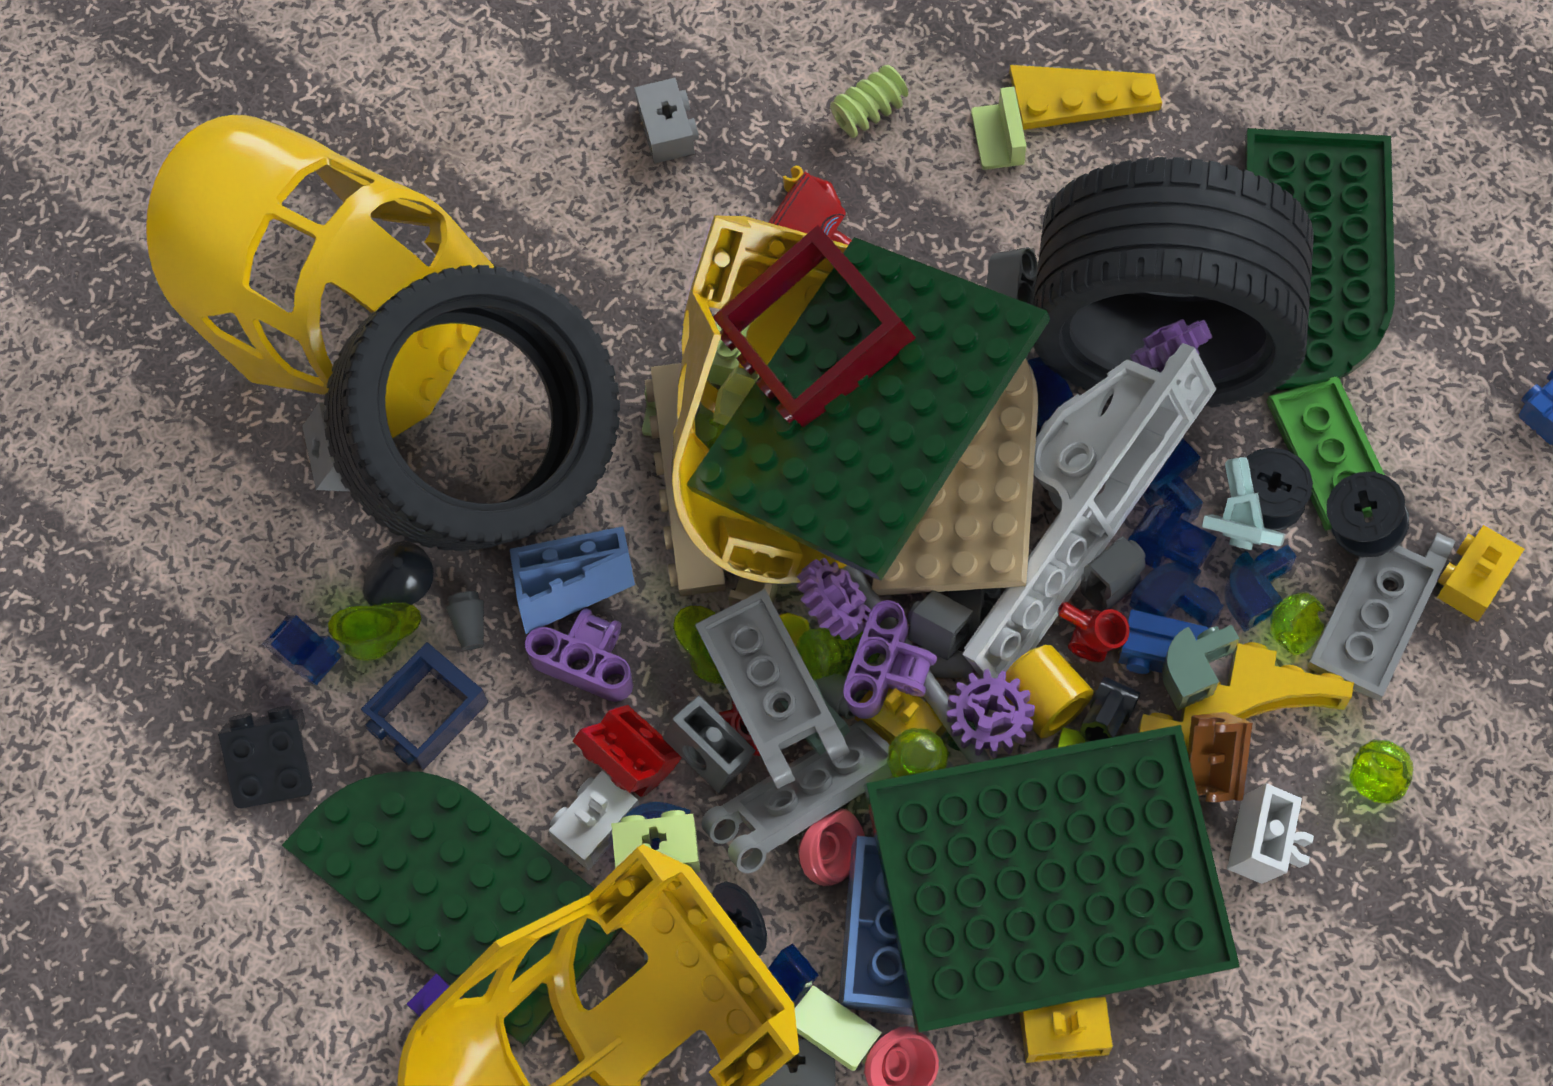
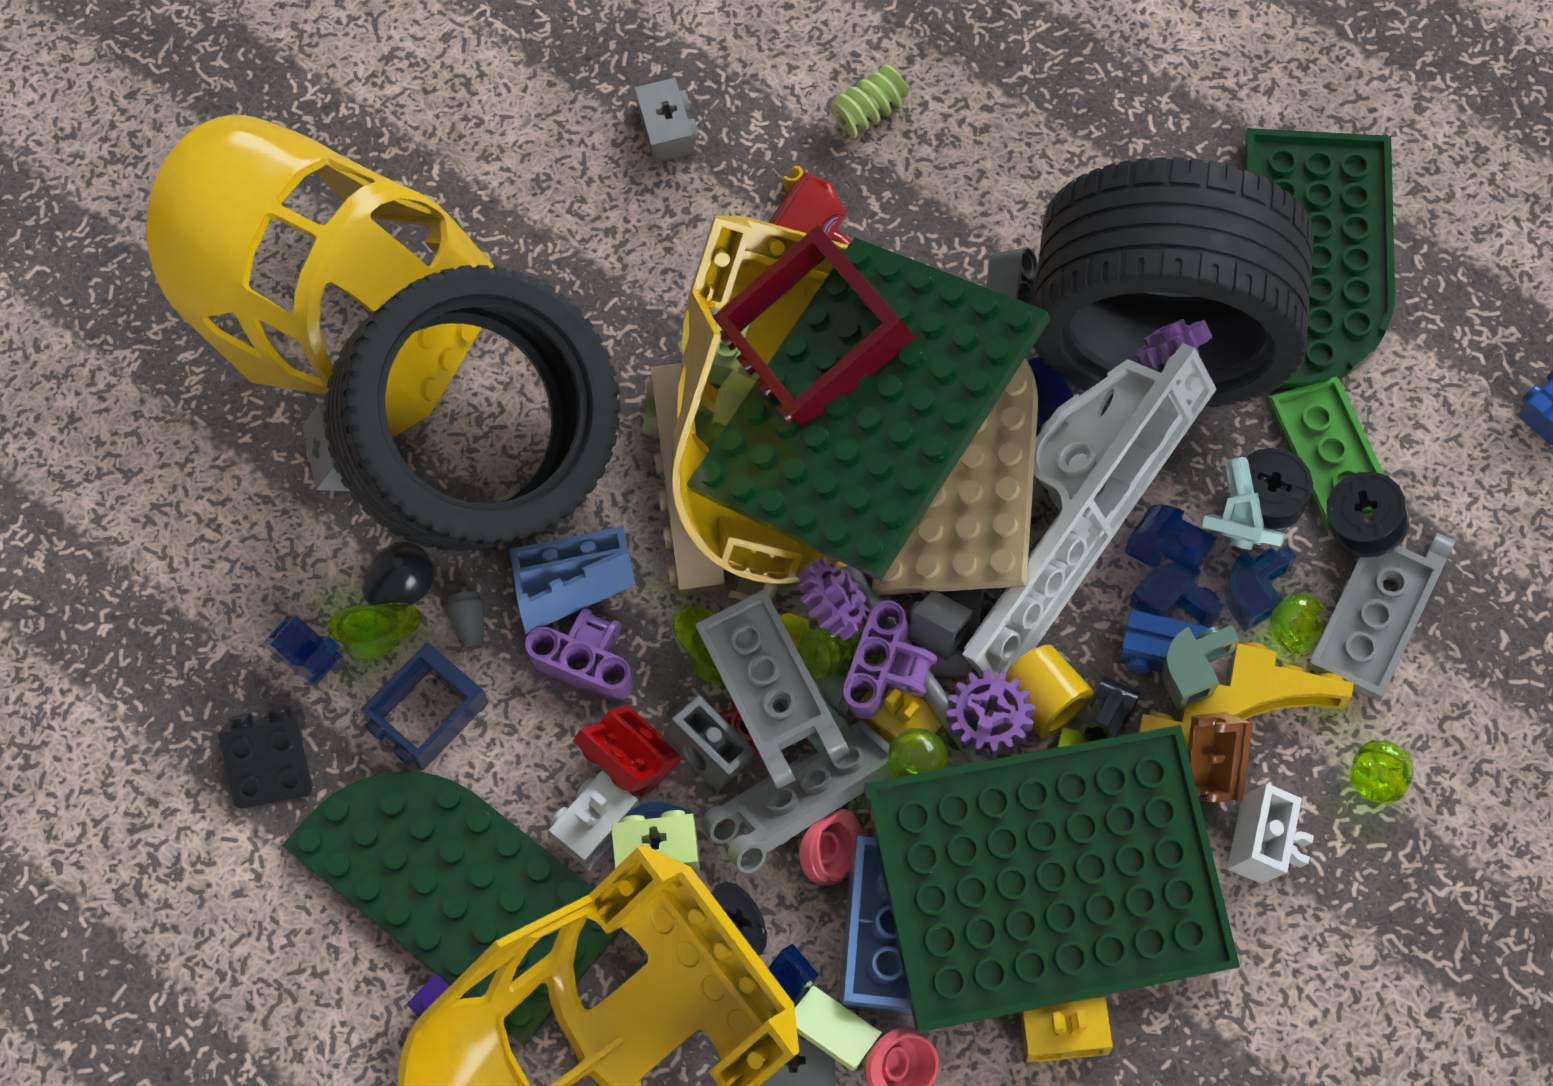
yellowish green panel [971,86,1026,170] -> none
yellow wing [1009,65,1162,130] -> none
red piece [1057,602,1130,662] -> none
dark grey brick [1080,537,1146,611] -> none
clear blue brick [1143,438,1203,525] -> none
yellow brick [1437,525,1525,622] -> none

